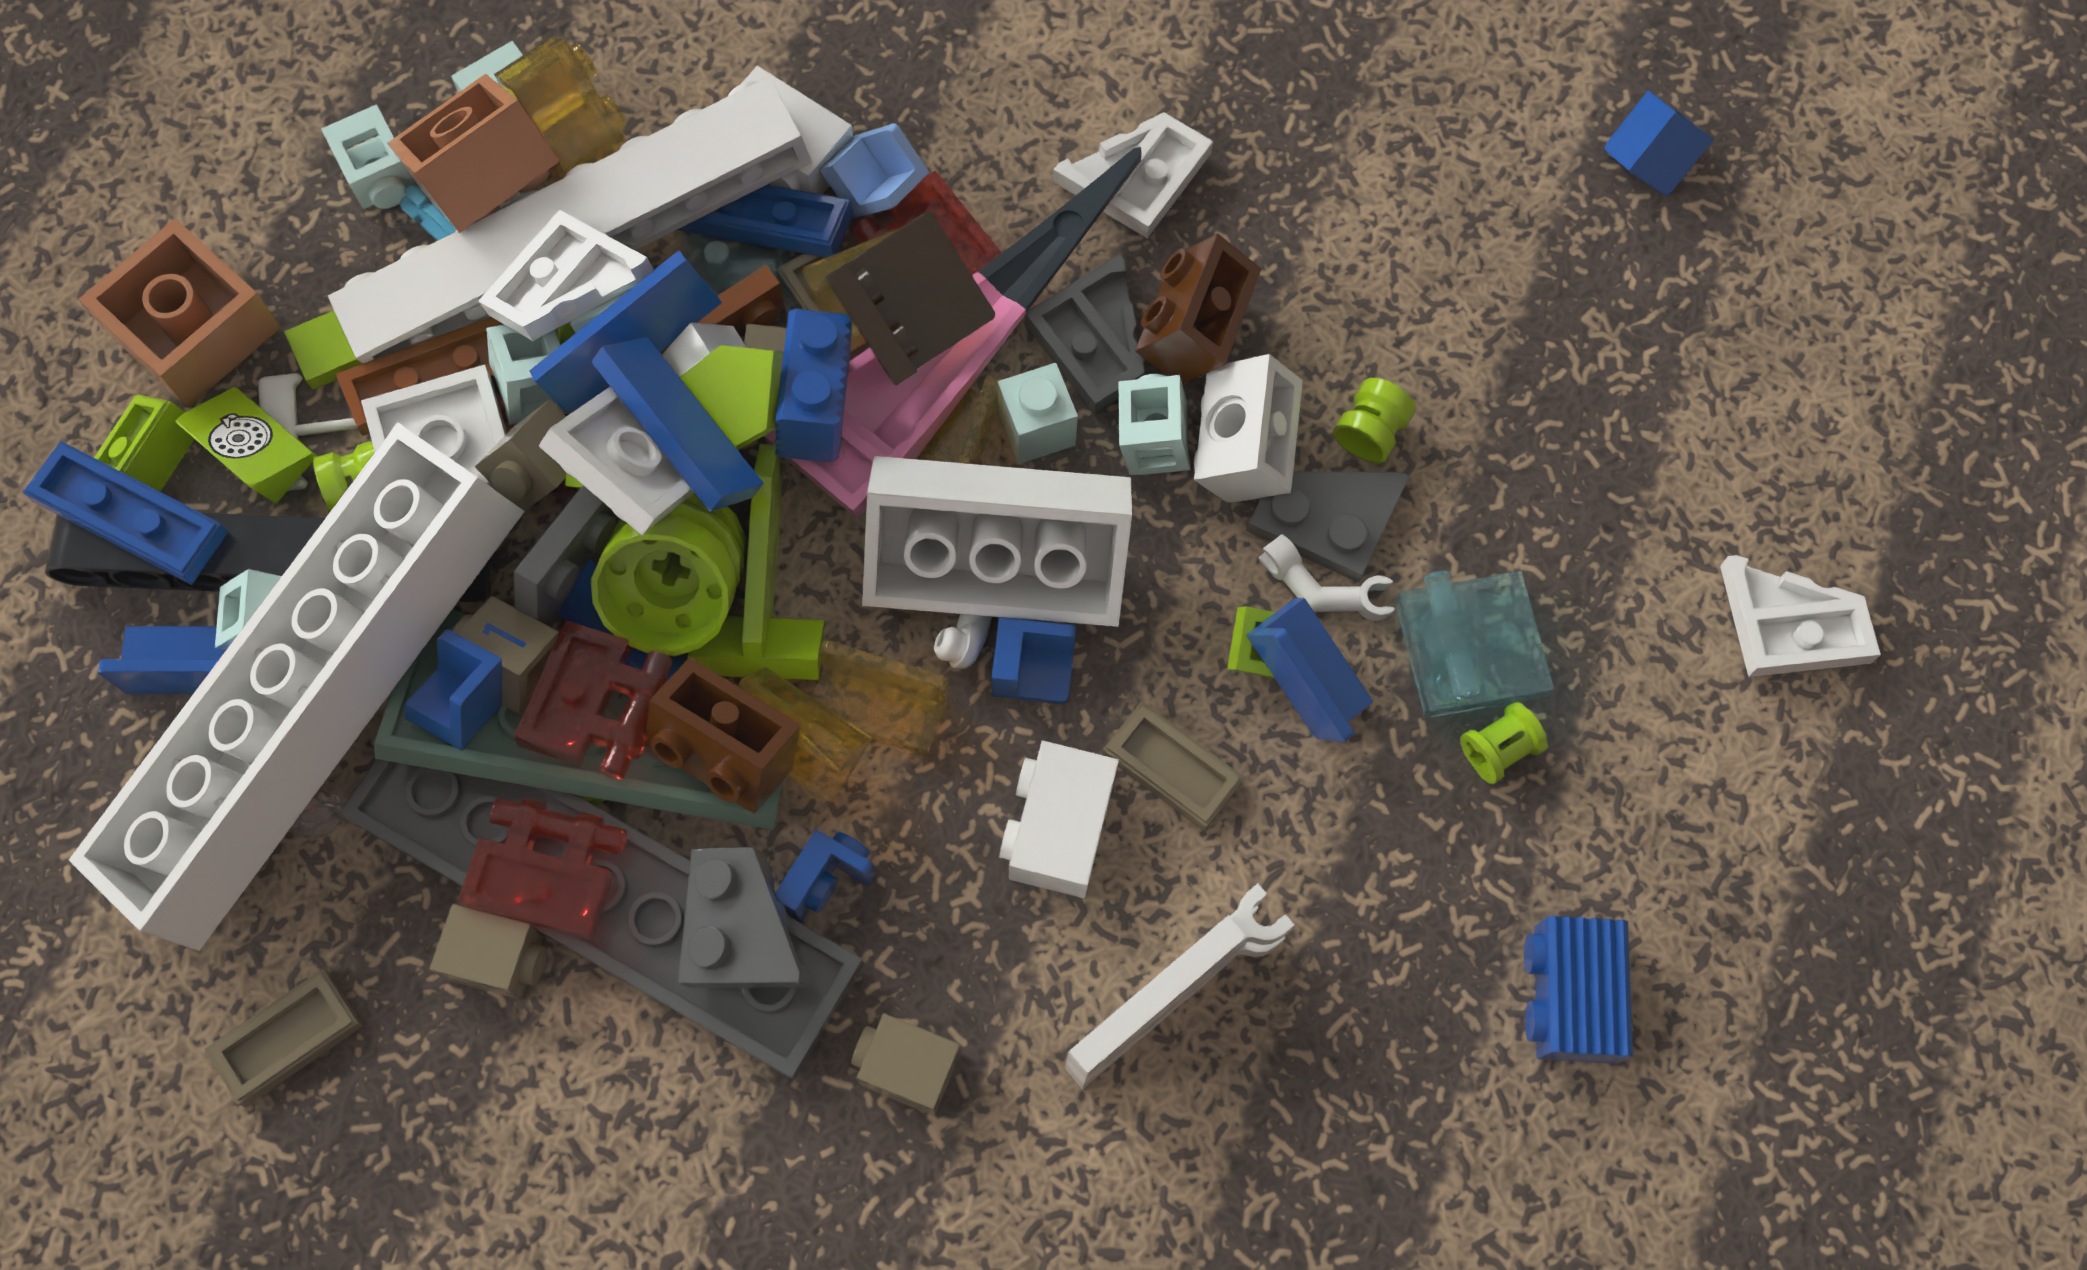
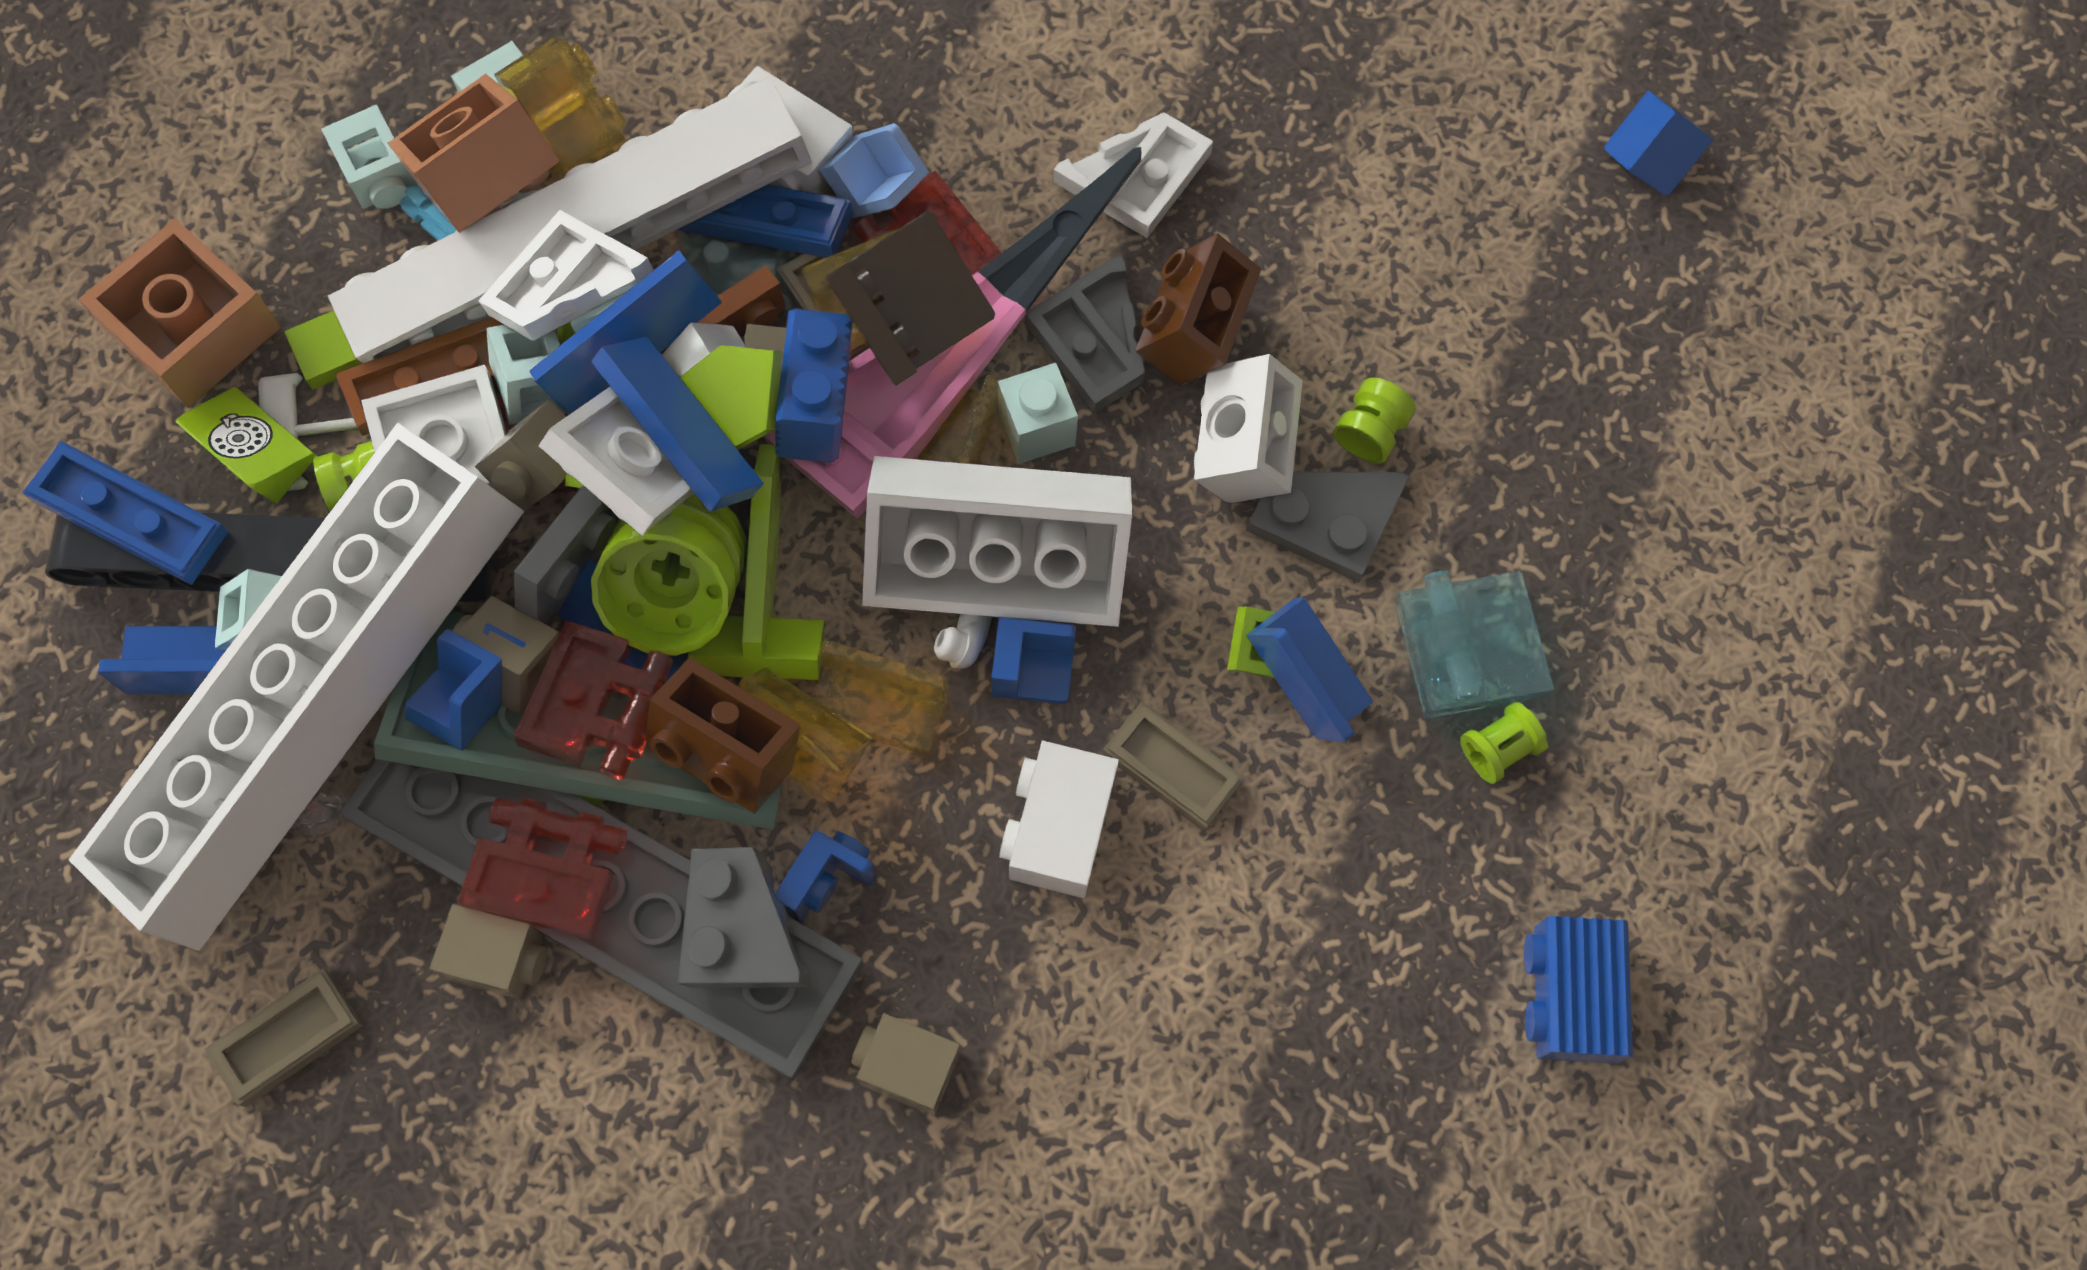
lime slope [94,394,194,492] -> none
white tile [1065,883,1294,1089] -> none
light aqua brick [1118,374,1190,475] -> none
white arm [1258,534,1395,621] -> none
white wing [1720,555,1881,677] -> none

